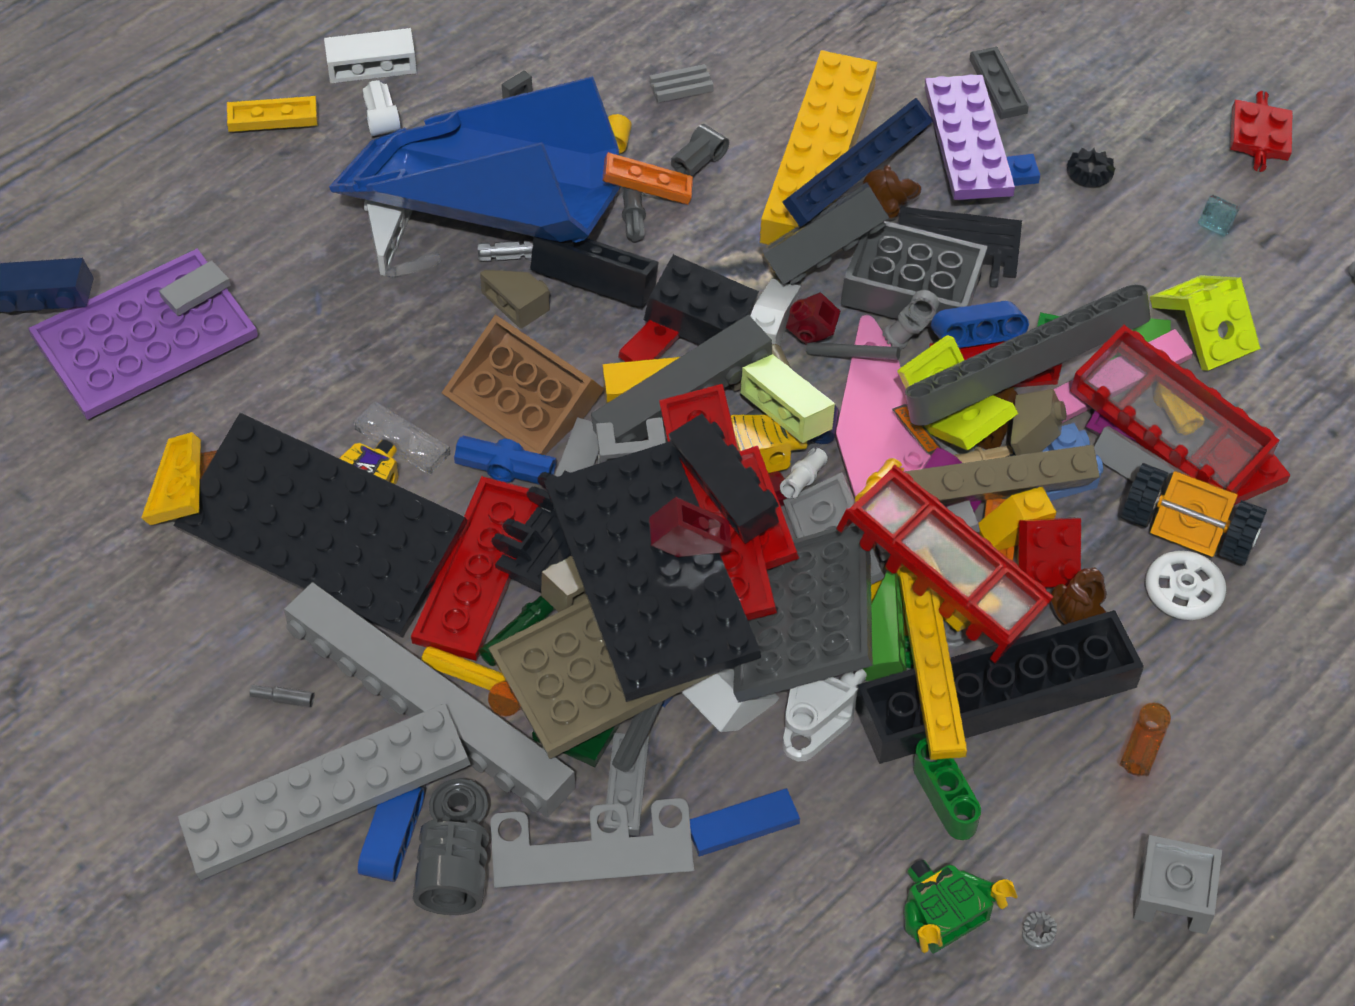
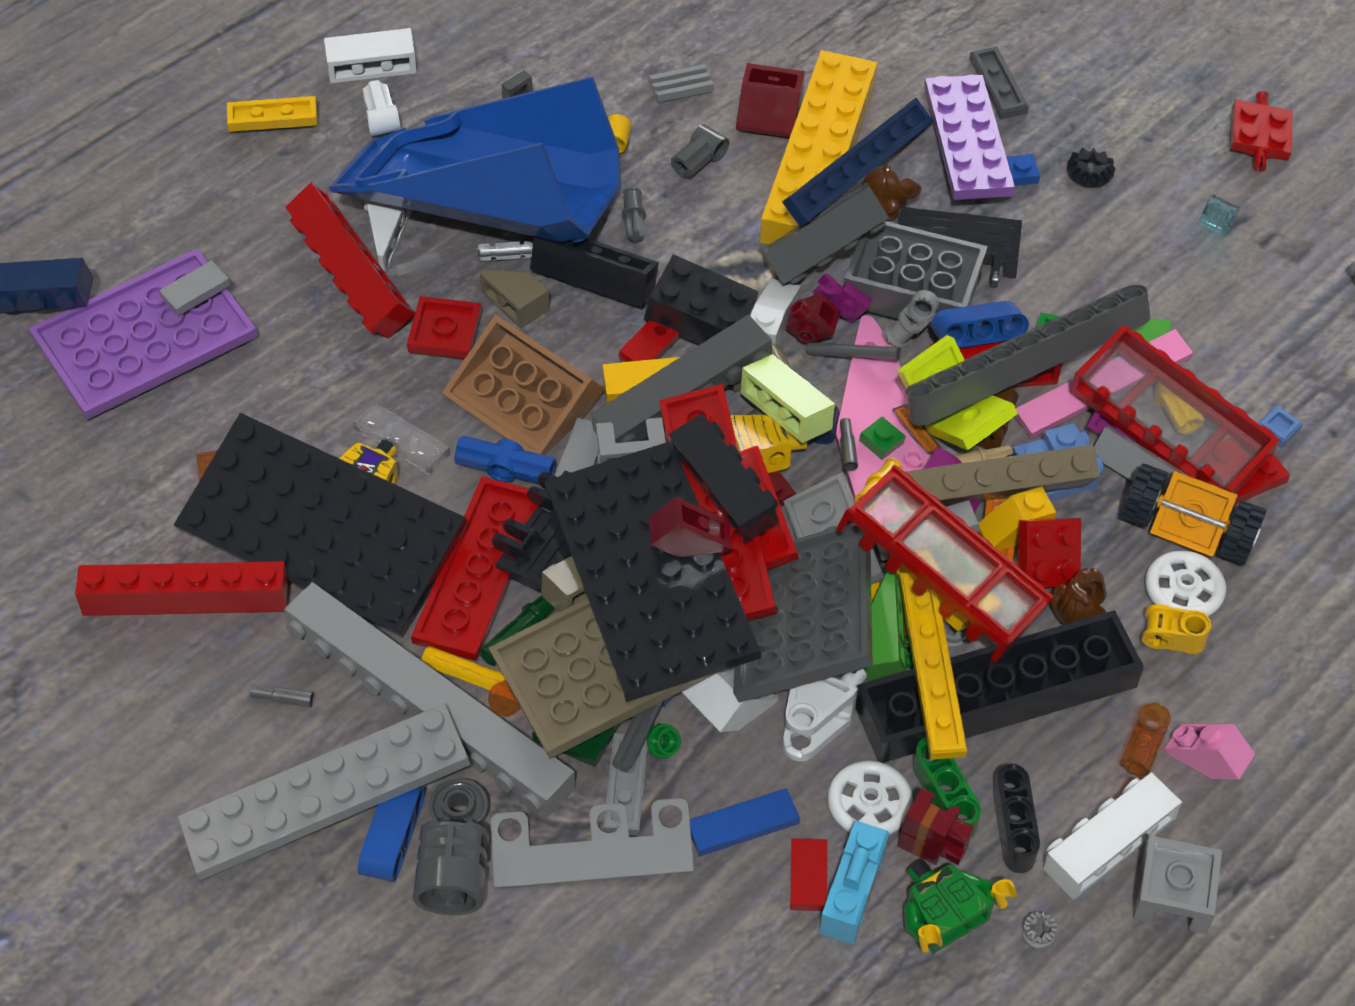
yellow wing [141,432,201,525] -> none
orange tile [602,152,693,205] -> none
white pin [780,448,828,499] -> none
dark tan slope [1011,389,1067,455] -> none
neon yellow bracket [1149,275,1261,371] -> none
none -> red brick [75,561,289,616]
none -> red brick [285,182,415,339]
none -> red plate [407,296,482,359]
none -> green plate [647,723,681,759]
none -> dark red slope [736,63,805,138]
none -> red tile [790,838,828,911]
none -> magenta plate [812,273,872,323]
none -> medium azure piece [819,820,889,945]
none -> white plate [828,760,913,835]
none -> flat silver pin [840,418,858,471]
none -> green plate [859,416,906,460]
none -> dark red hips [897,787,974,865]
none -> black beam [993,764,1040,873]
none -> white brick [1043,772,1182,900]
none -> yellow piece [1142,604,1211,654]
none -> bright pink slope [1164,724,1255,780]
none -> medium blue tile [1258,406,1303,448]

